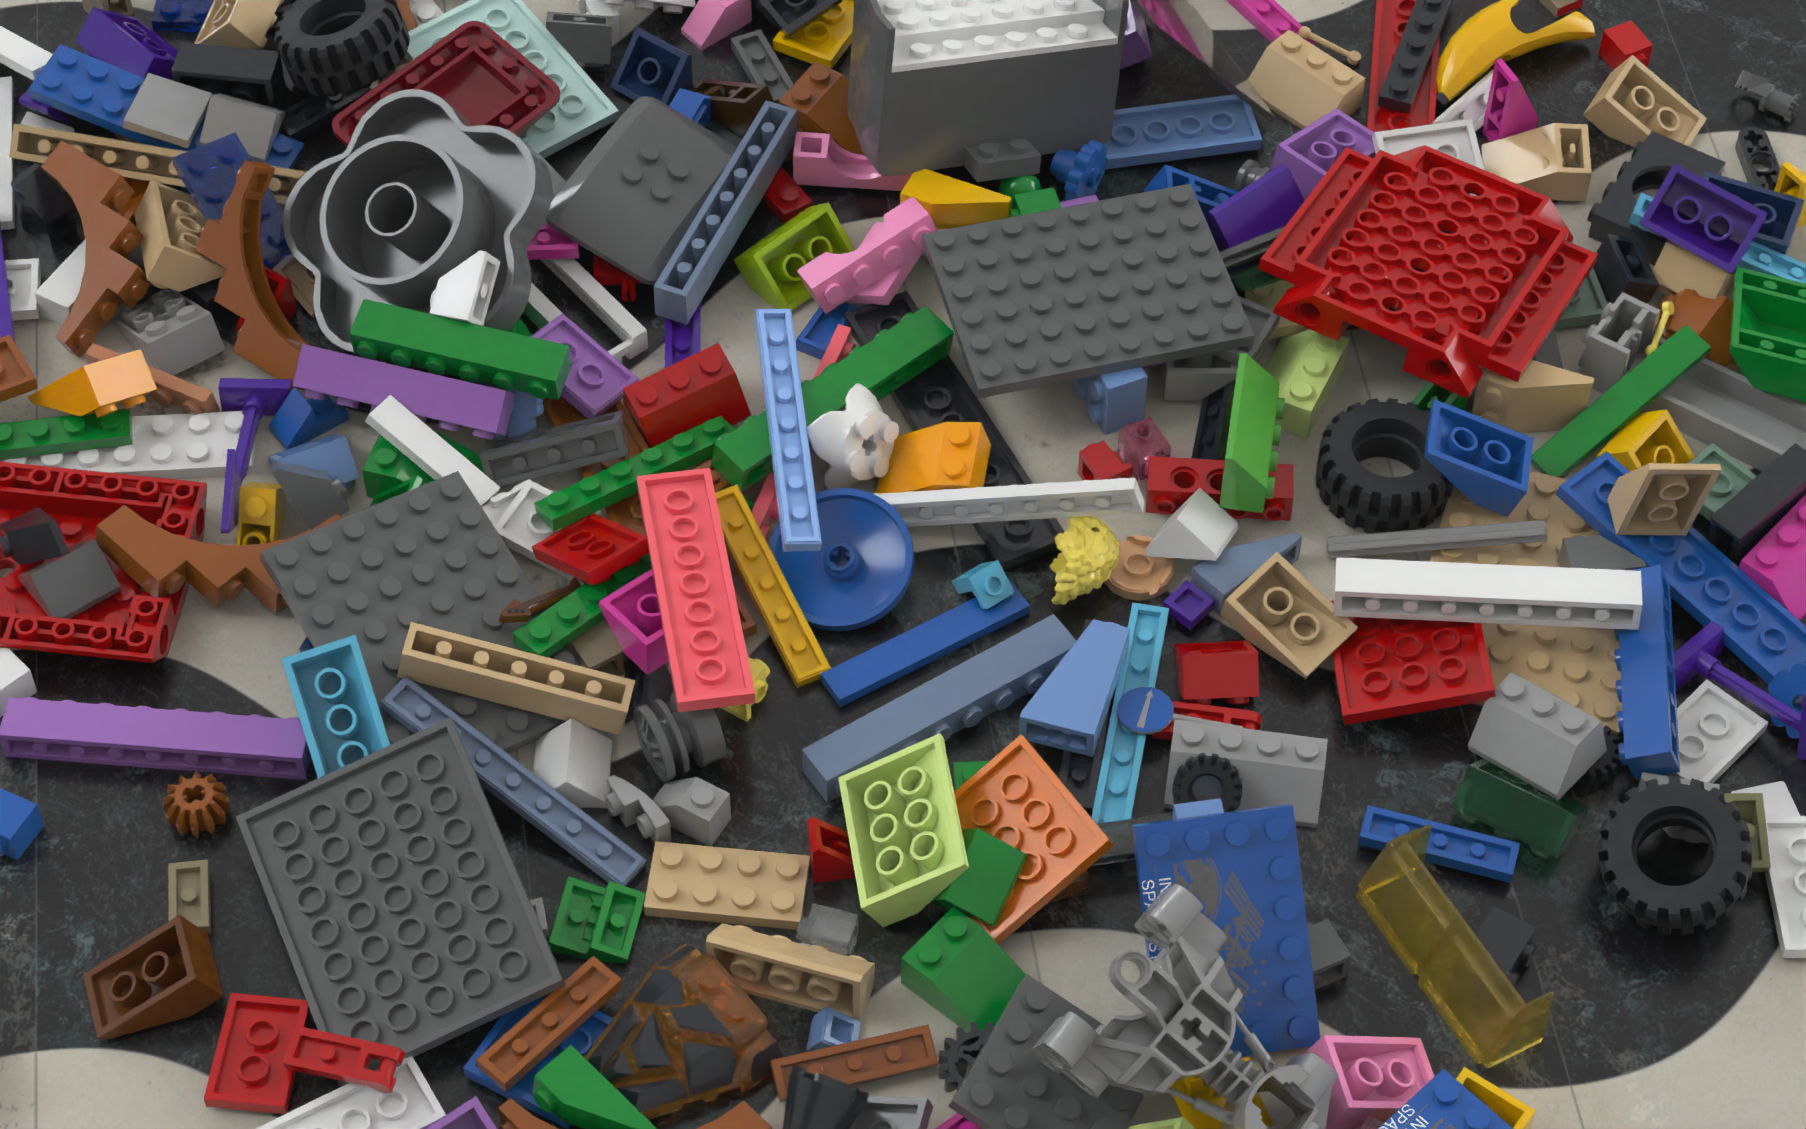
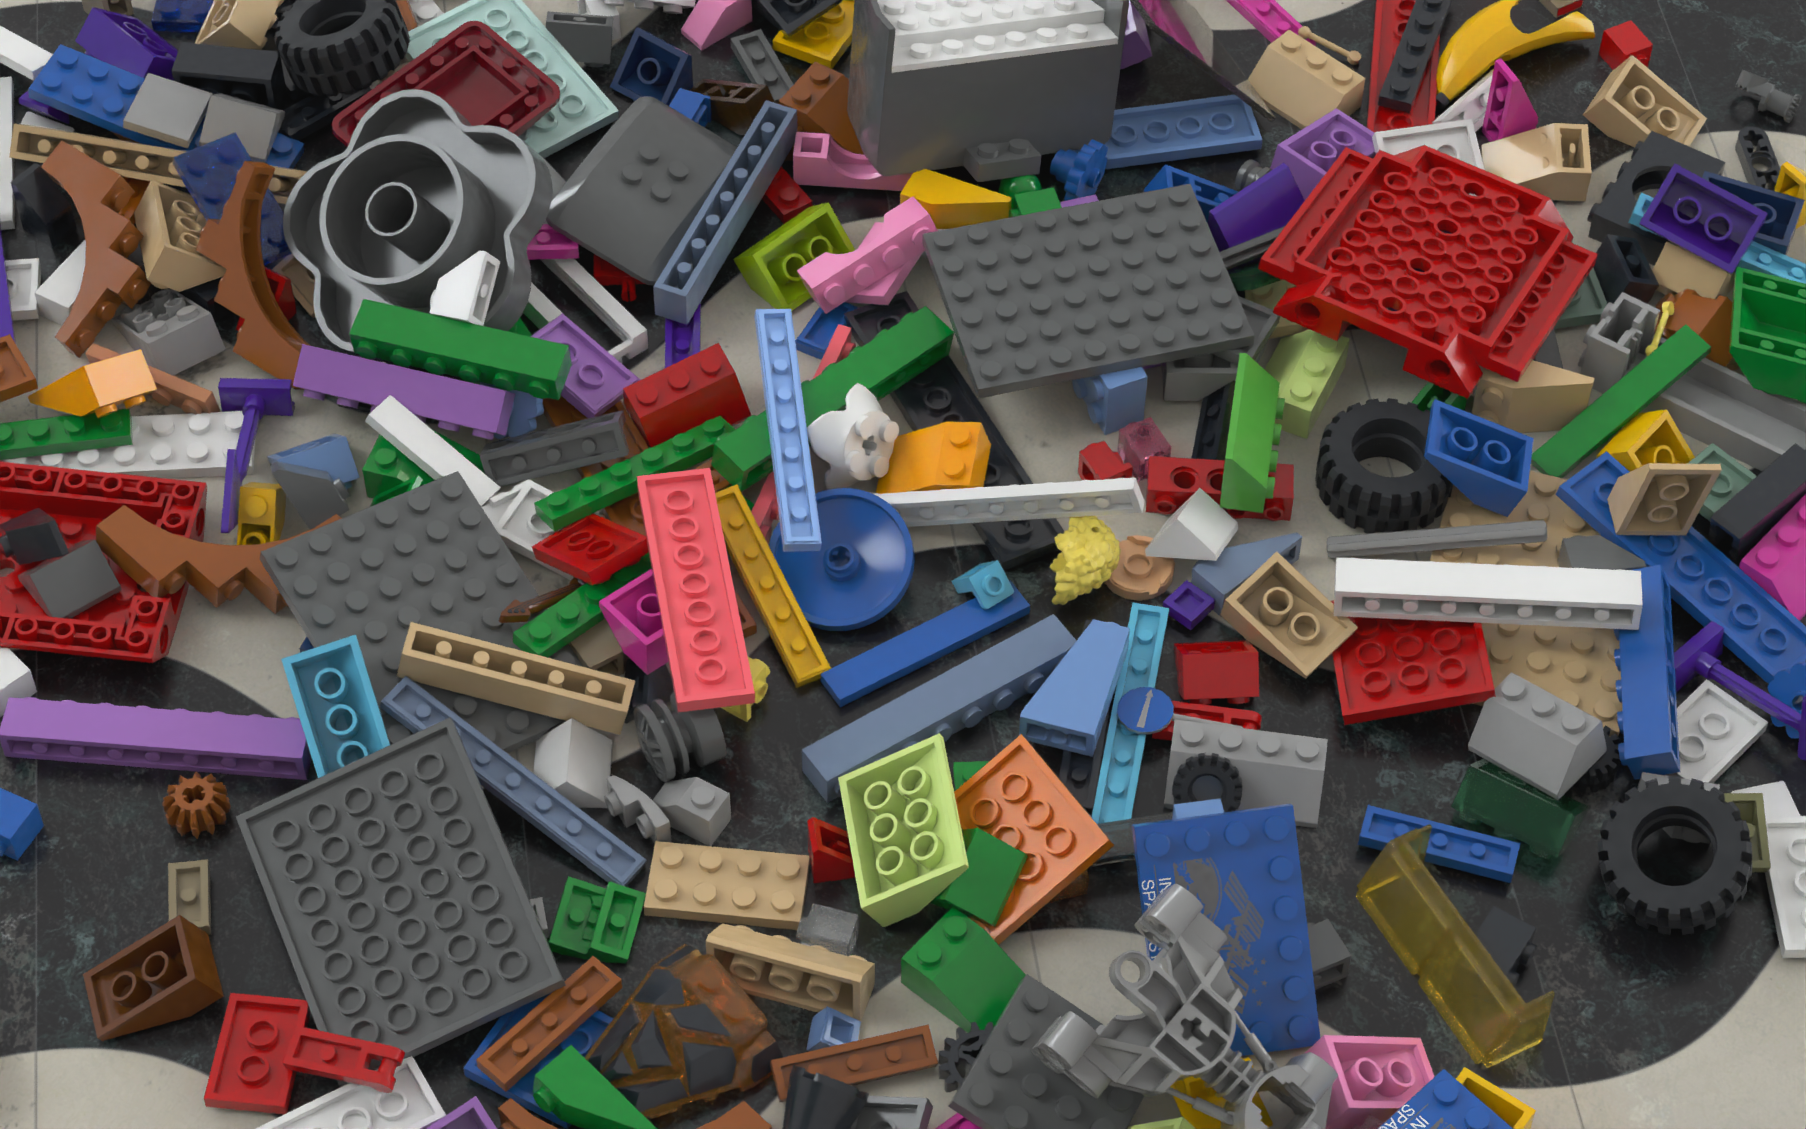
blue slope [269,388,349,450] -> none

